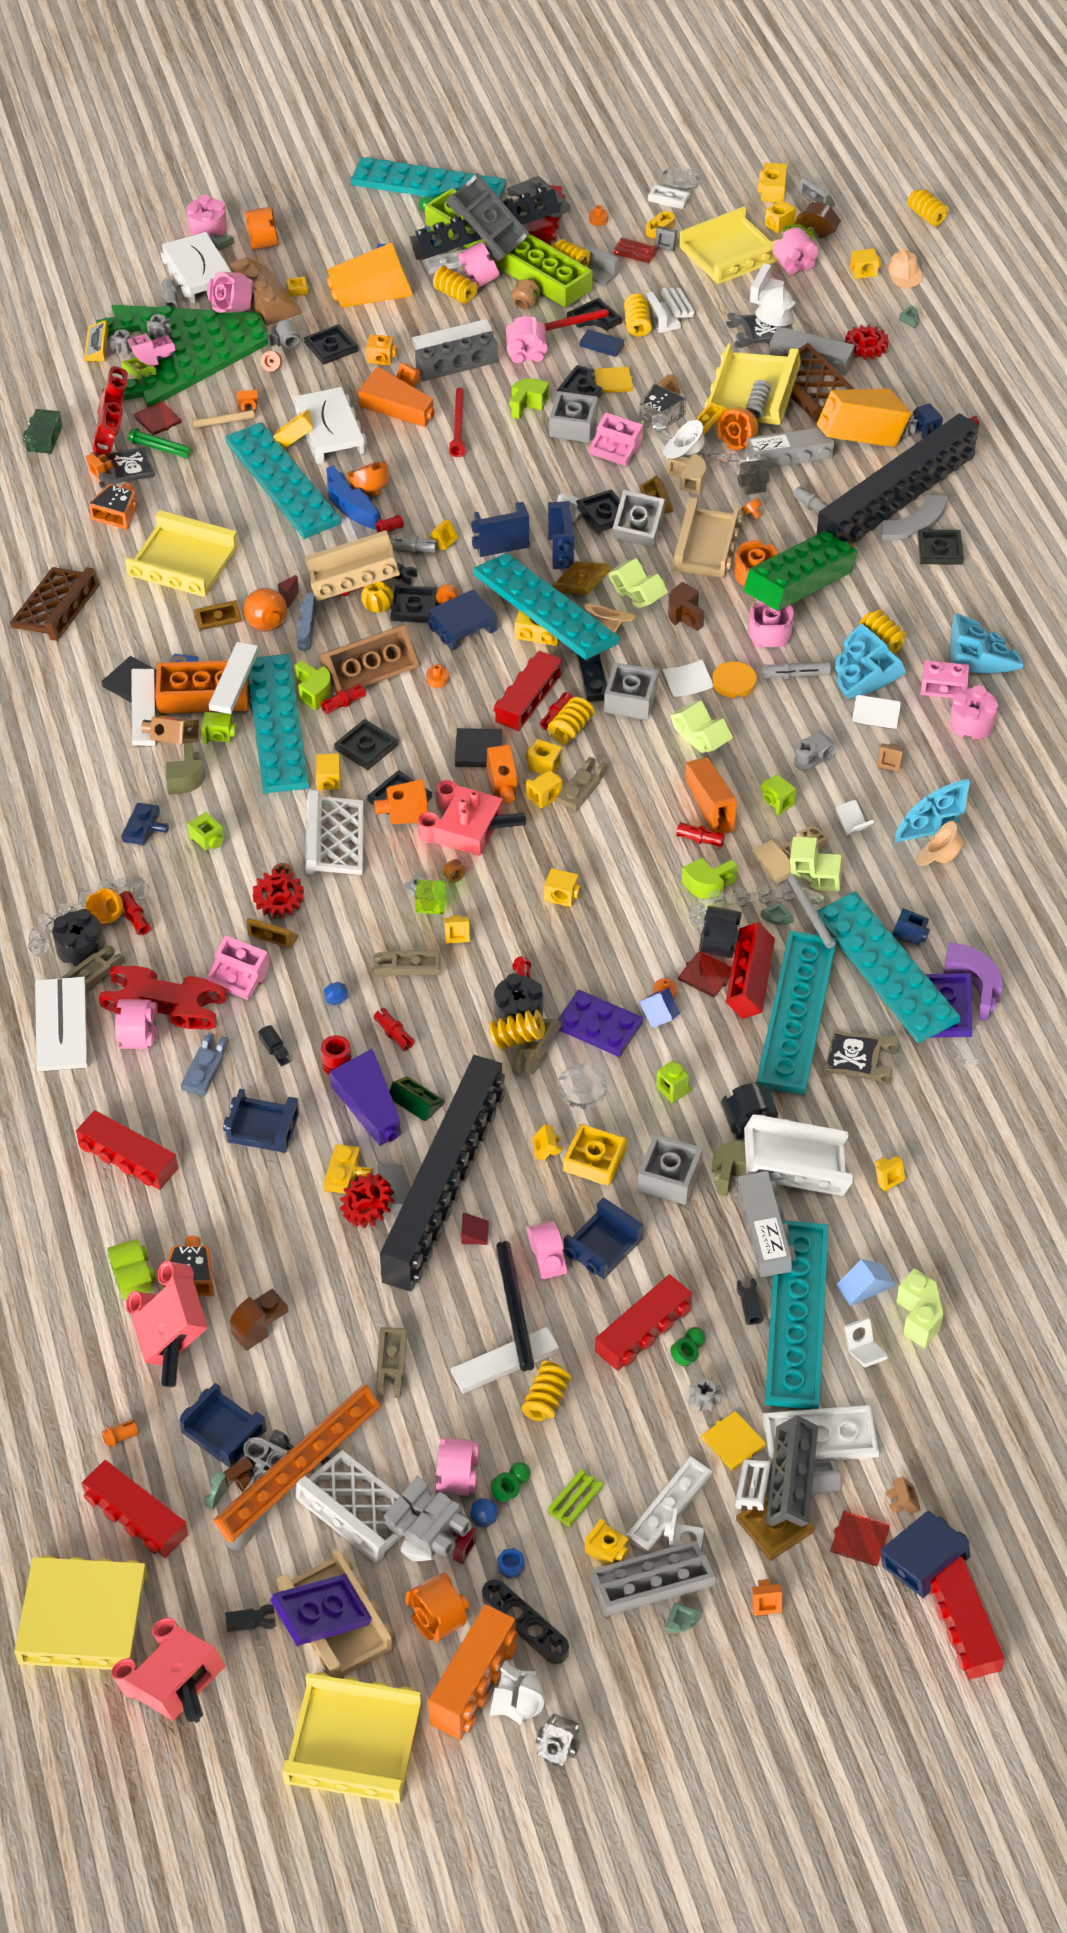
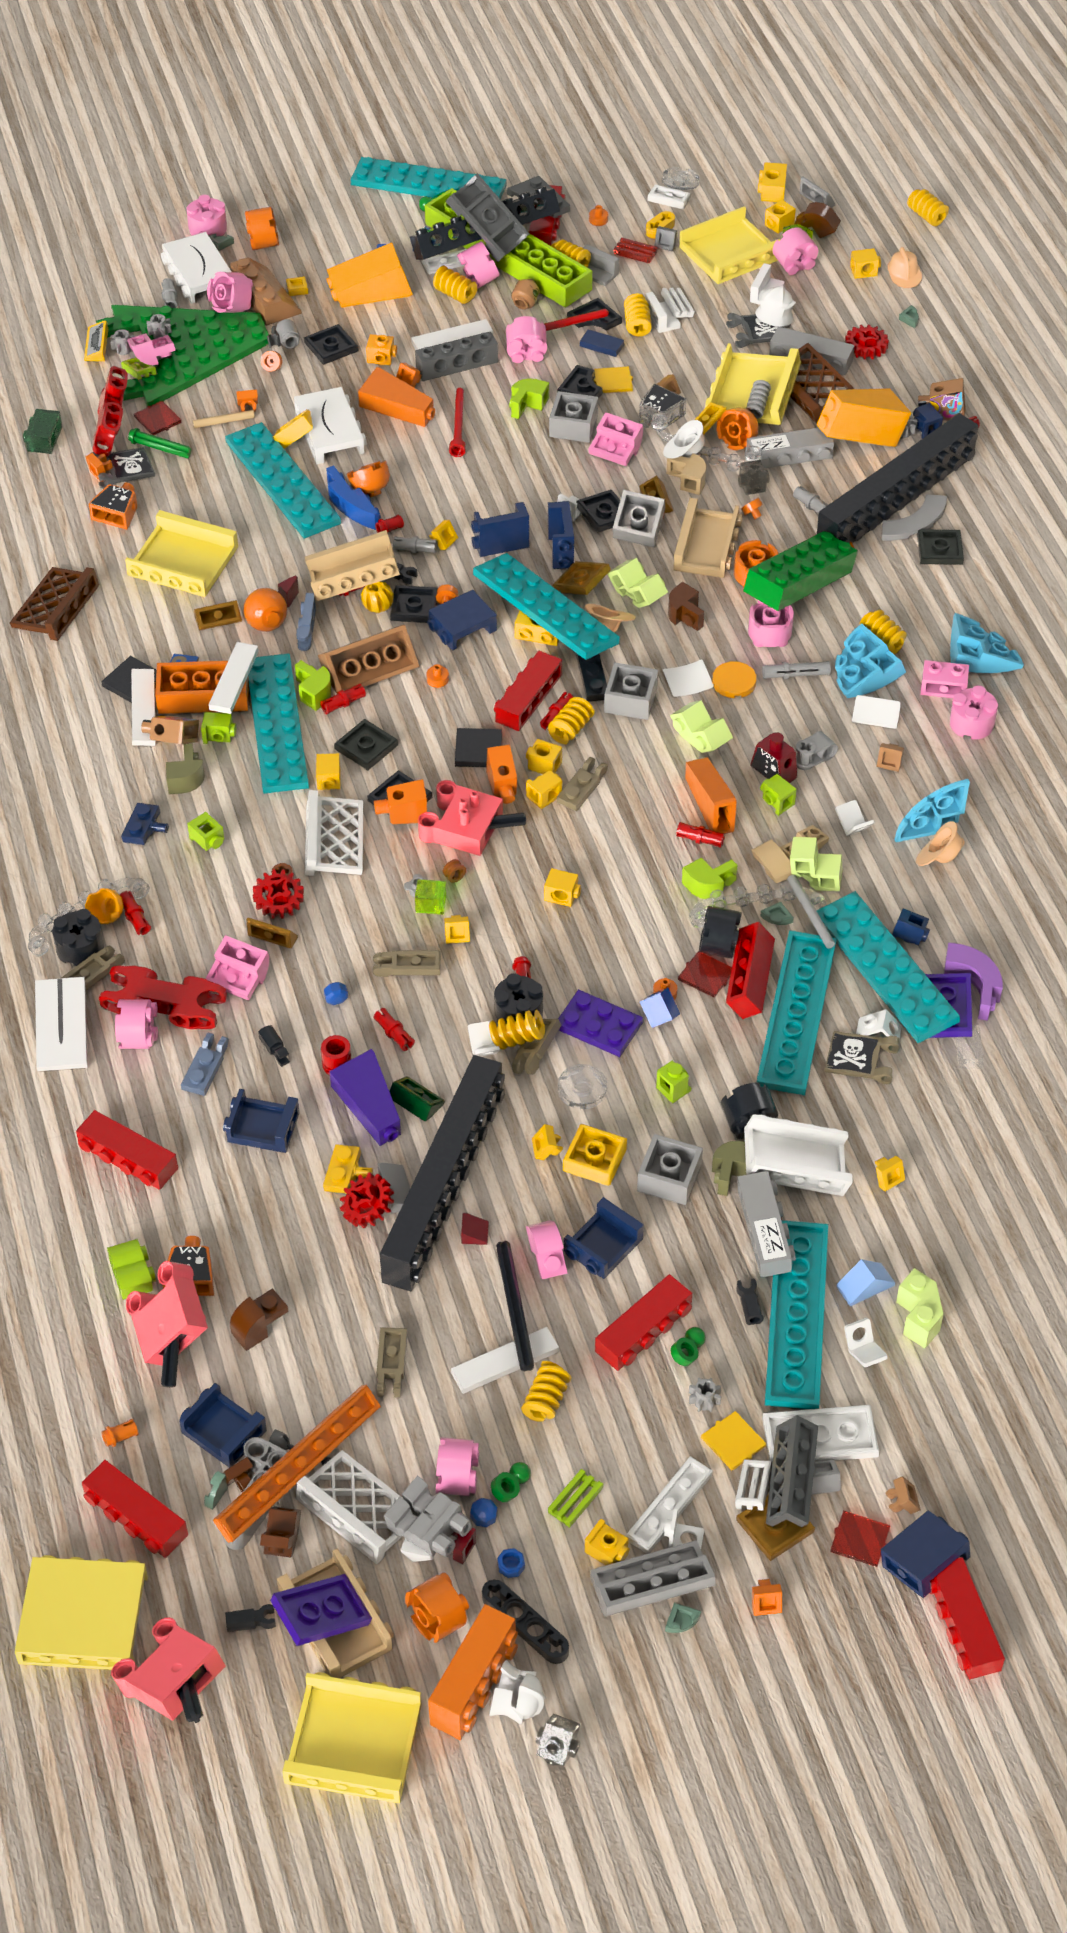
none -> reddish brown brick [260,1506,301,1558]
none -> white bracket [468,1021,500,1057]
none -> dark red torso [750,732,797,783]
none -> white bracket [856,1009,902,1040]
none -> medium nougat torso [918,378,966,421]

